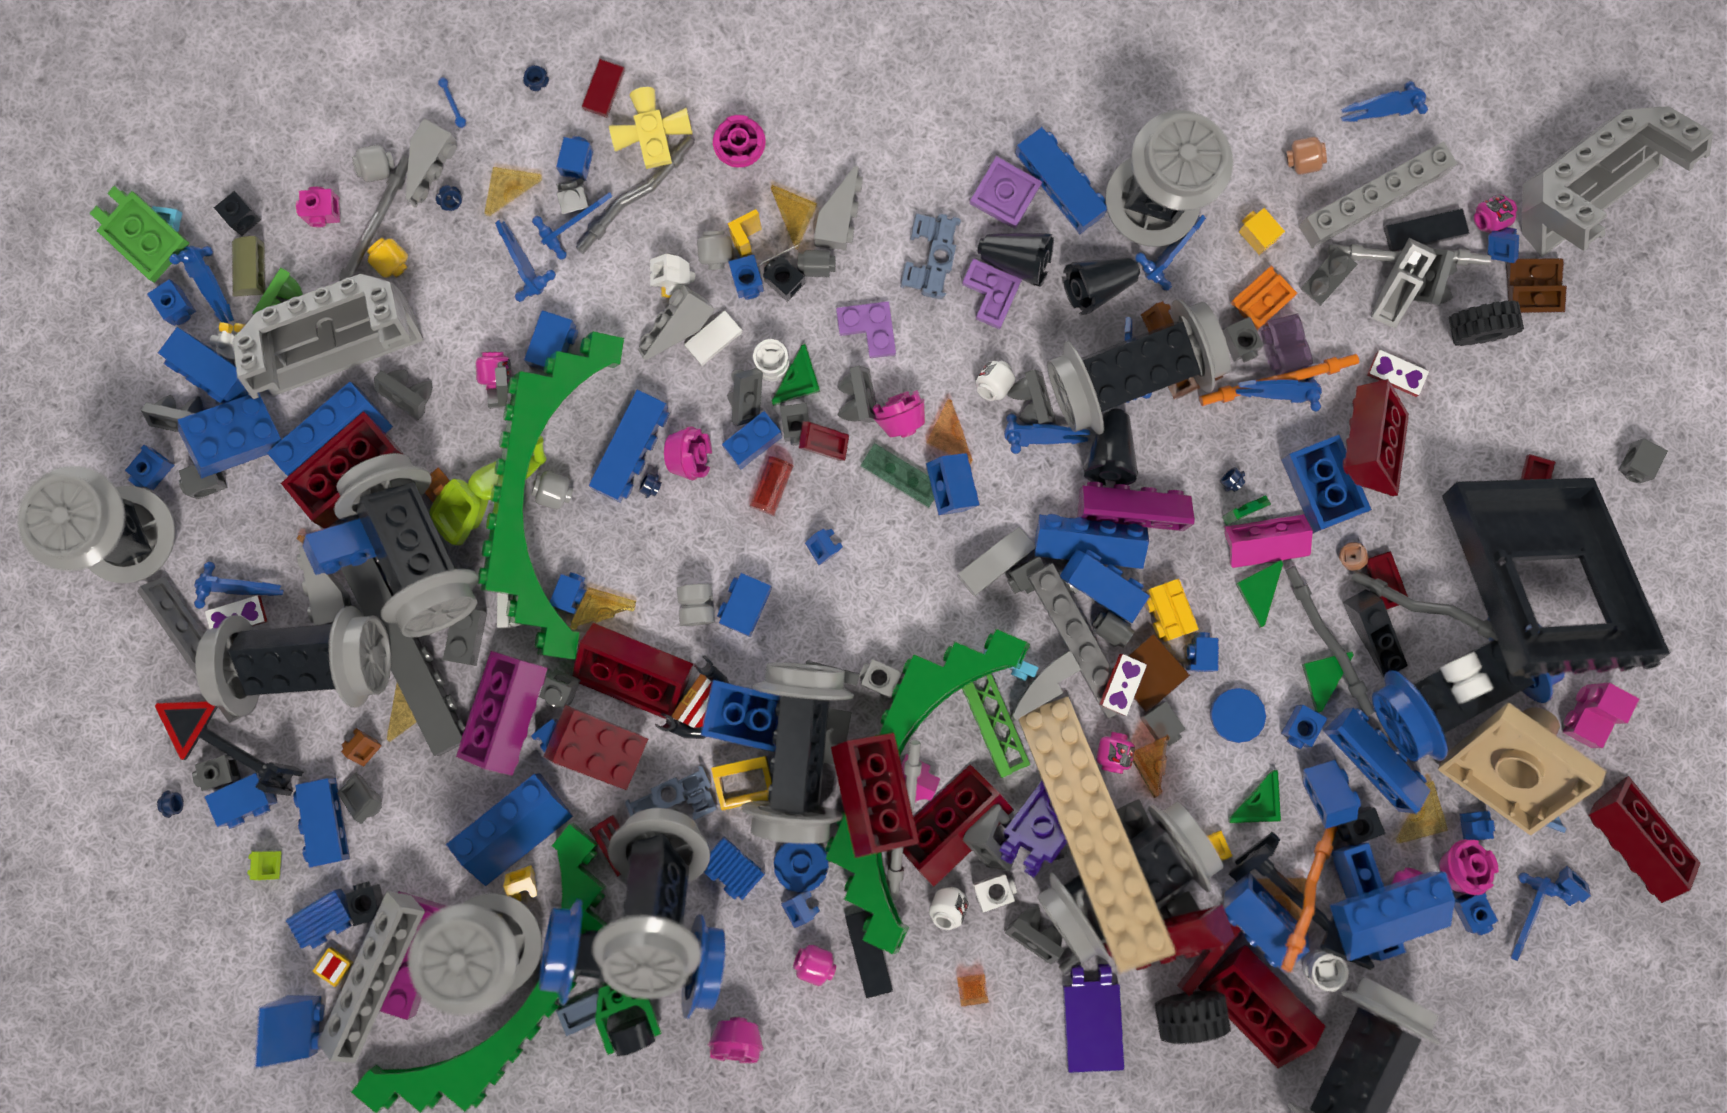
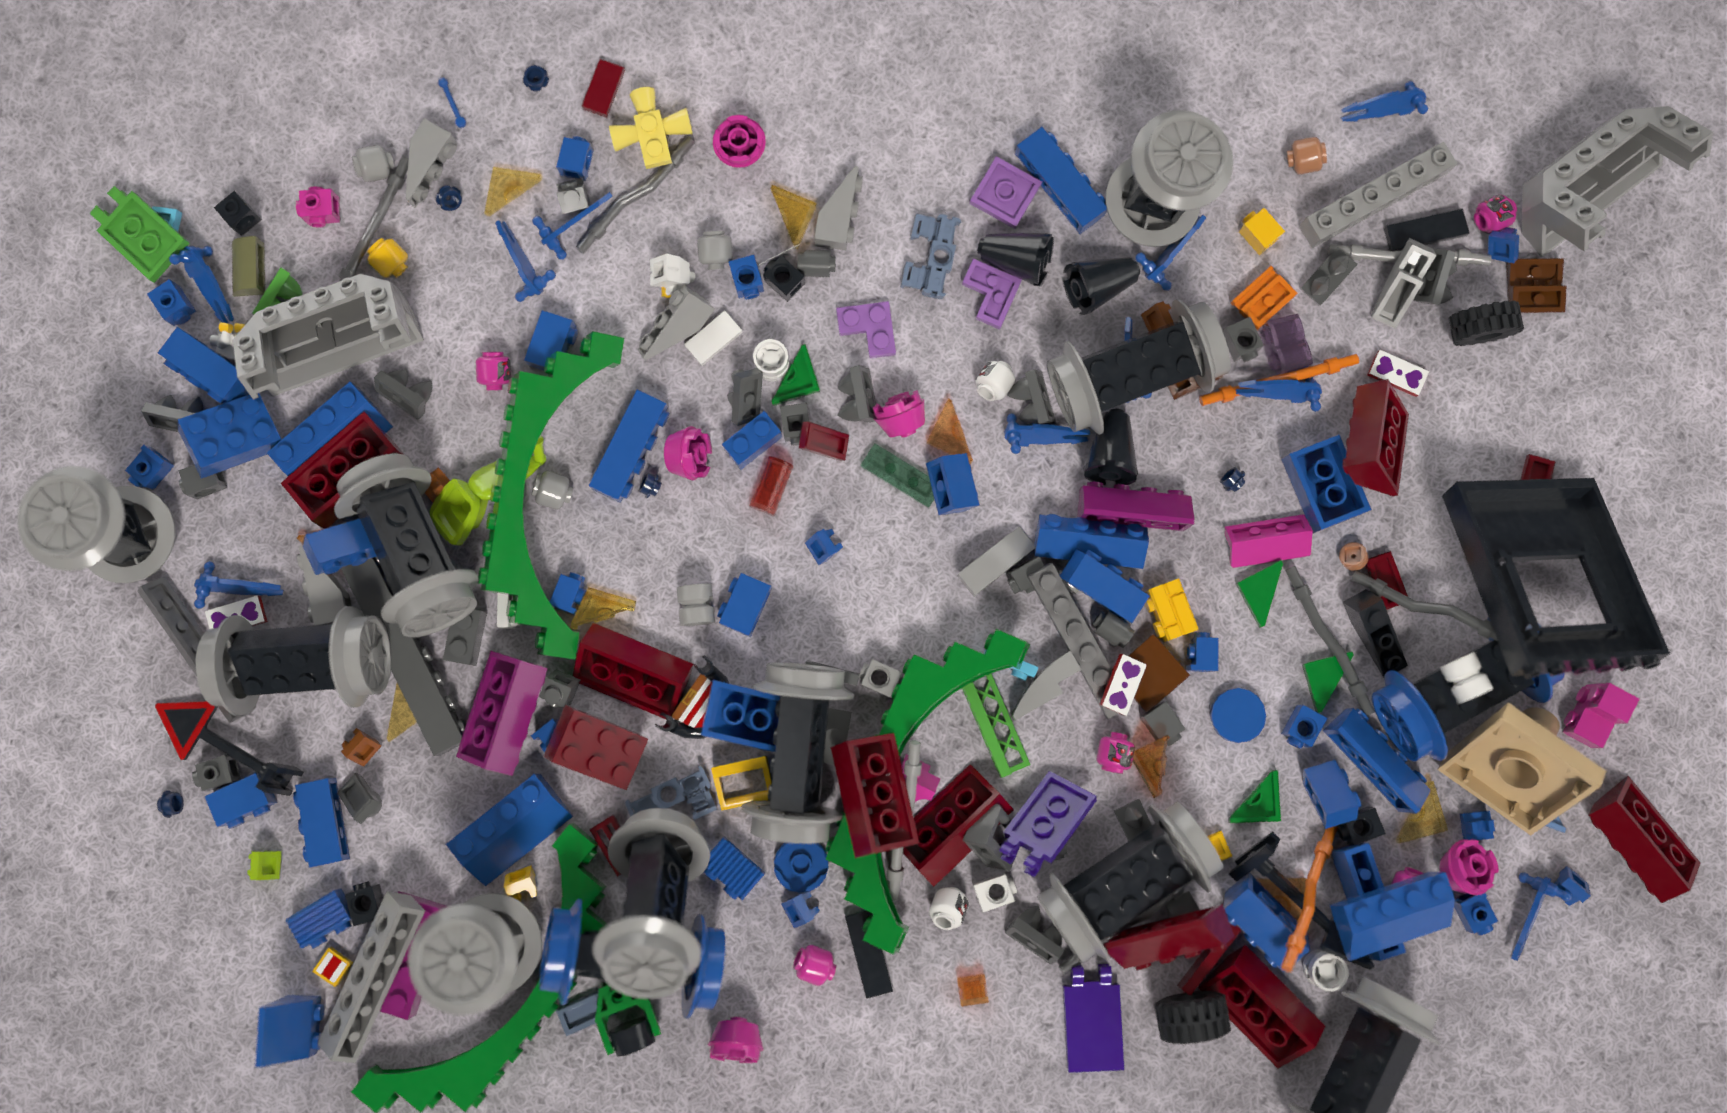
dark grey slope [487,367,508,409] -> none
yellow panel [727,209,762,258] -> none
tan plate [1018,697,1175,974] -> none
green tile [1222,495,1271,526] -> none
dark grey brick [1618,438,1668,484] -> none

